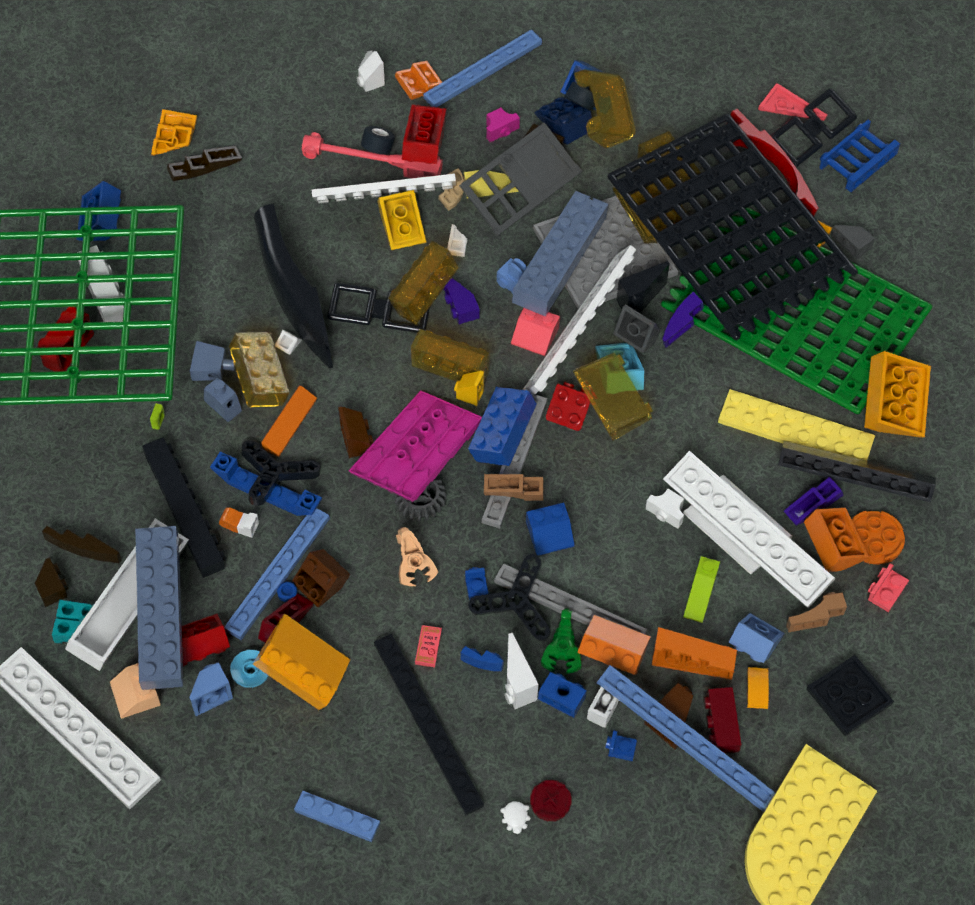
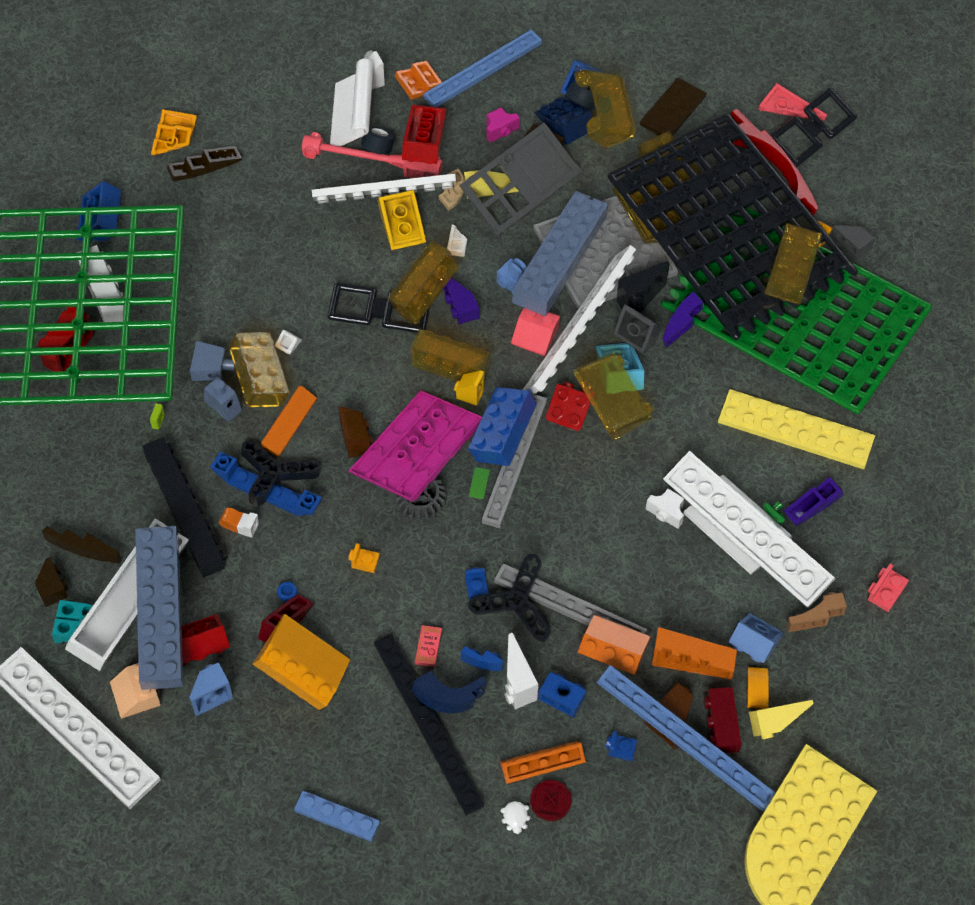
medium blue plate [224,508,330,640] -> none
medium azure dish [230,650,269,688] -> none
black slope [254,203,333,368] -> none
reddish brown slope [292,549,350,608] -> none
light nougat animal [396,527,438,586] -> none
medium nougat slope [484,474,544,501] -> none
blue slope [526,503,574,556] -> none
green animal [541,608,582,674] -> none
white brick [587,687,619,728] -> none
lime slope [684,556,720,623] -> none
black brick [778,441,936,502] -> none
orange slope [804,508,869,572] -> none
black plate [806,655,894,736] -> none
blue fence [819,120,900,192] -> none
orange tile [852,511,905,564] -> none
light orange slope [864,351,931,438] -> none
none -> white door [330,59,374,146]
none -> light orange bracket [349,543,380,573]
none -> dark blue arch [411,671,487,713]
none -> bright green sticker [469,467,490,499]
none -> orange slope [500,740,586,784]
none -> dark brown tile [640,77,706,141]
none -> light yellow slope [749,700,813,739]
none -> green piece [763,501,785,523]
none -> clear yellow brick [765,223,822,305]

